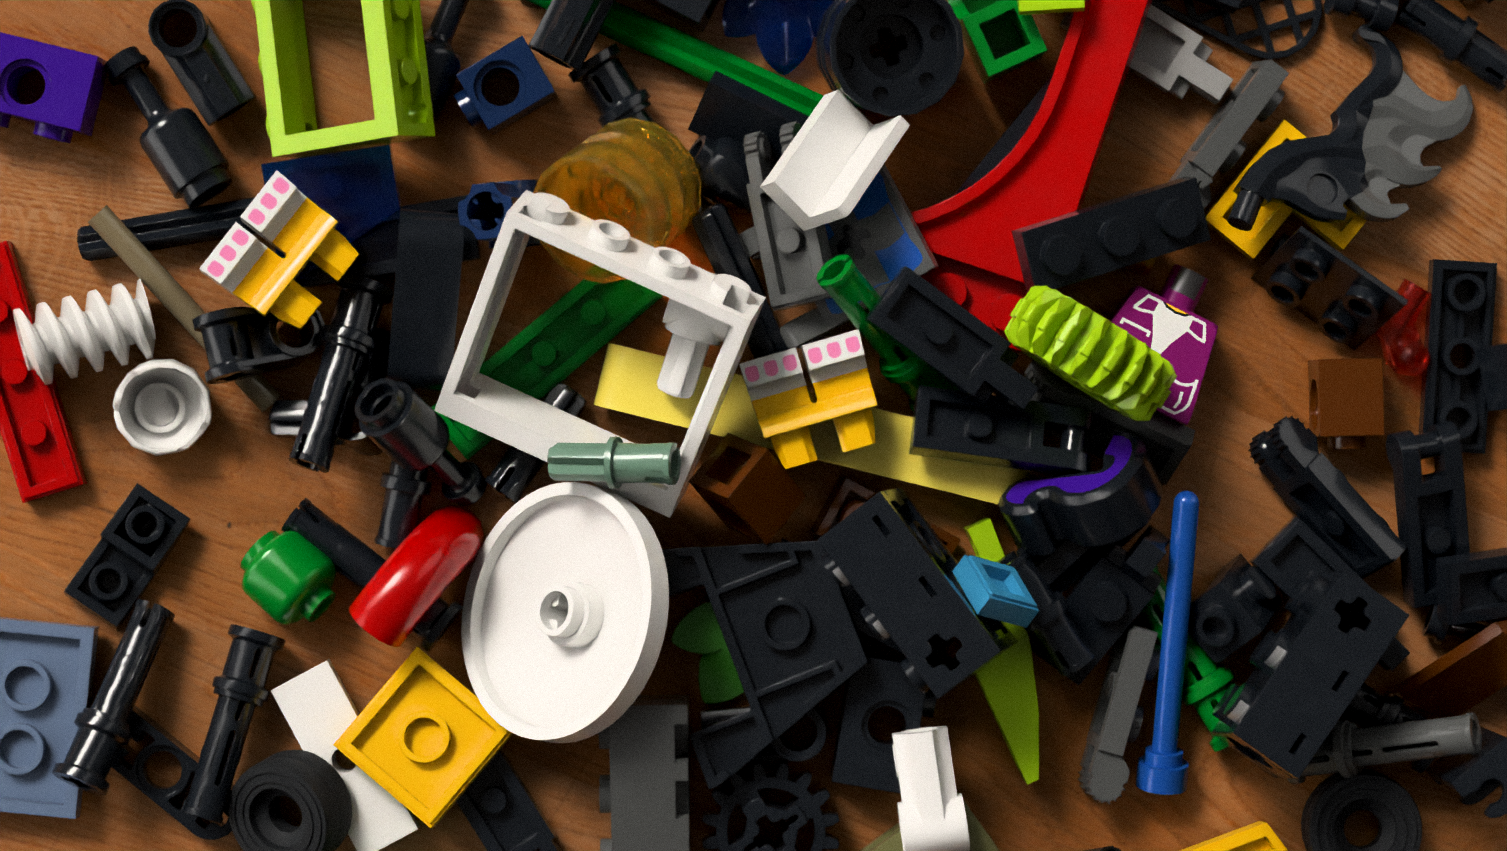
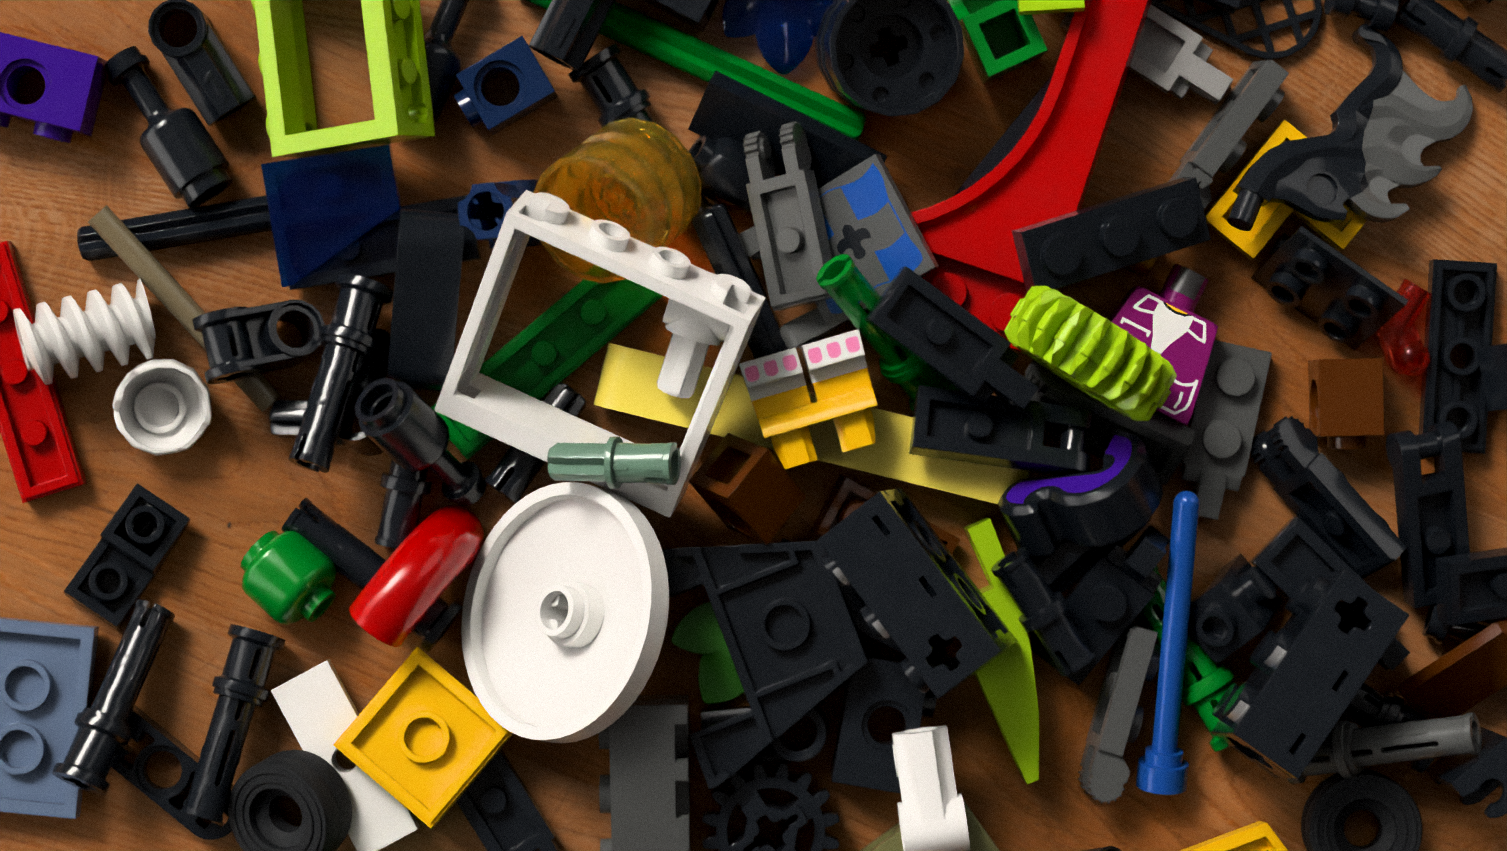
yellow hips [199,170,359,330] -> none
white panel [760,89,910,231] -> none
dark azure tile [952,555,1039,628] -> none
none -> dark grey hinge [1181,340,1272,520]

